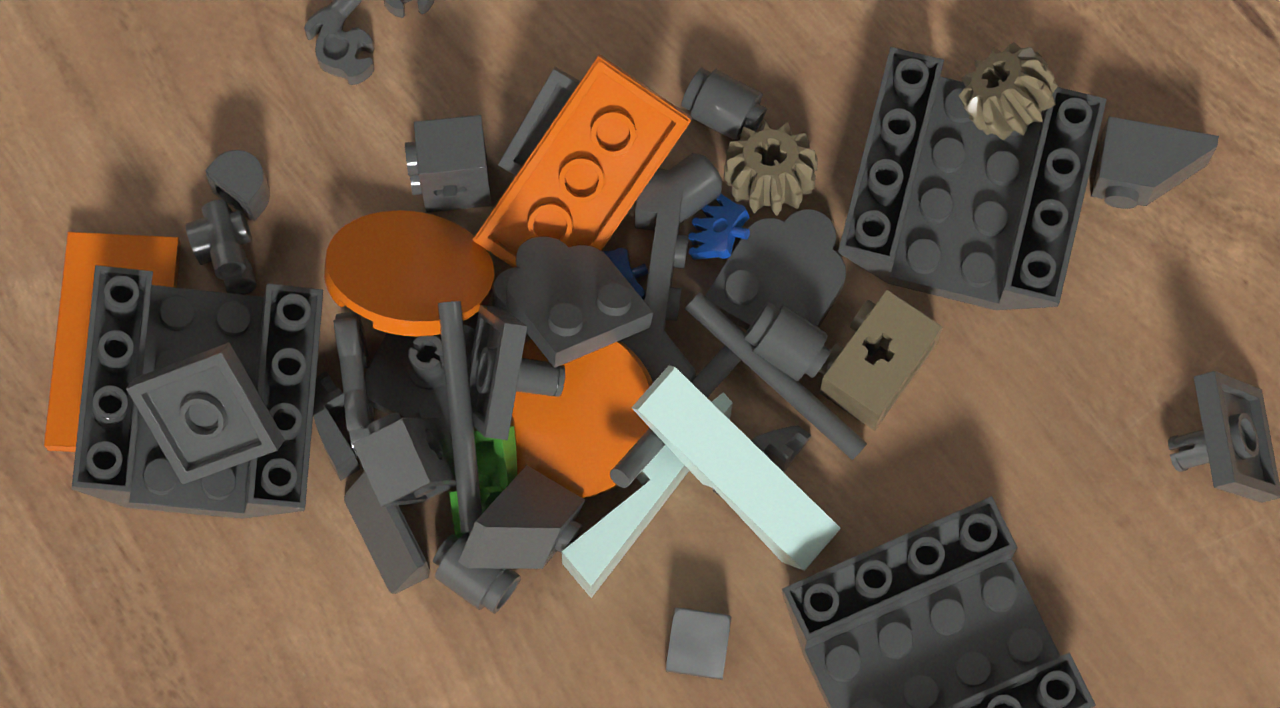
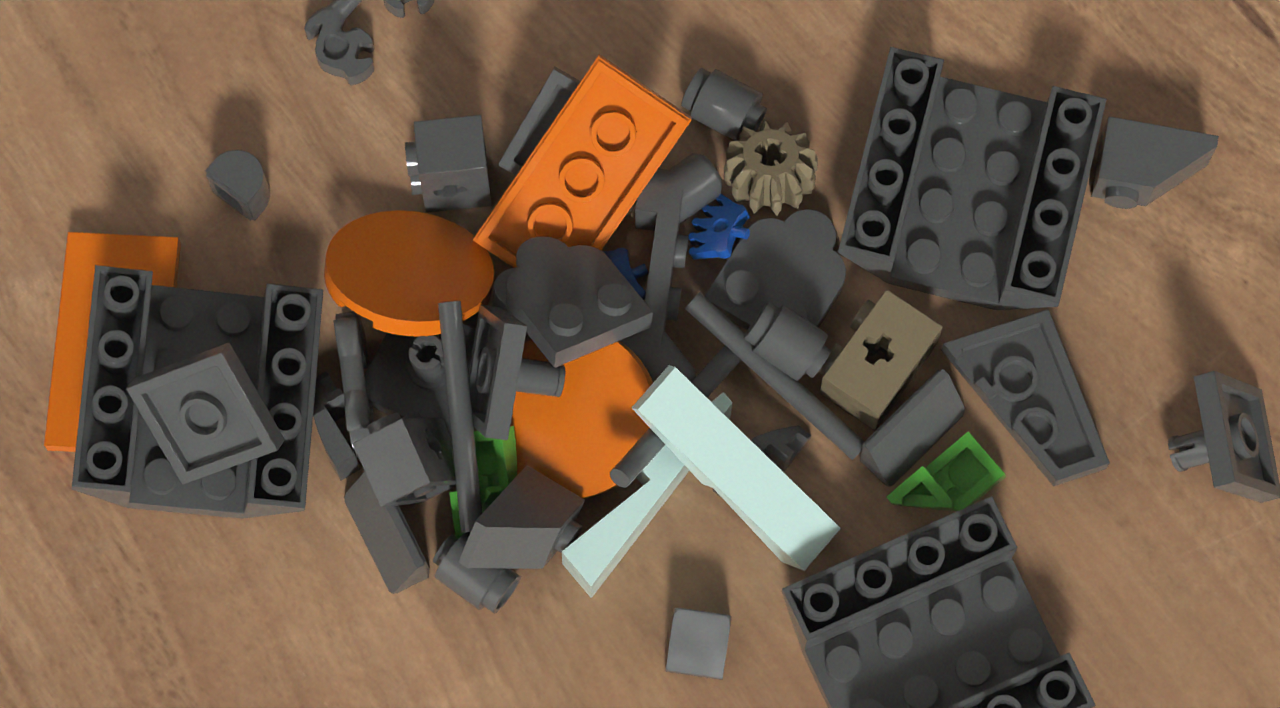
dark grey plate [185,199,257,295] -> none
dark tan gear [959,42,1058,140] -> none
none -> dark grey slope [860,369,965,487]
none -> bright green slope [886,432,1006,512]
none -> dark grey wing [941,309,1110,486]

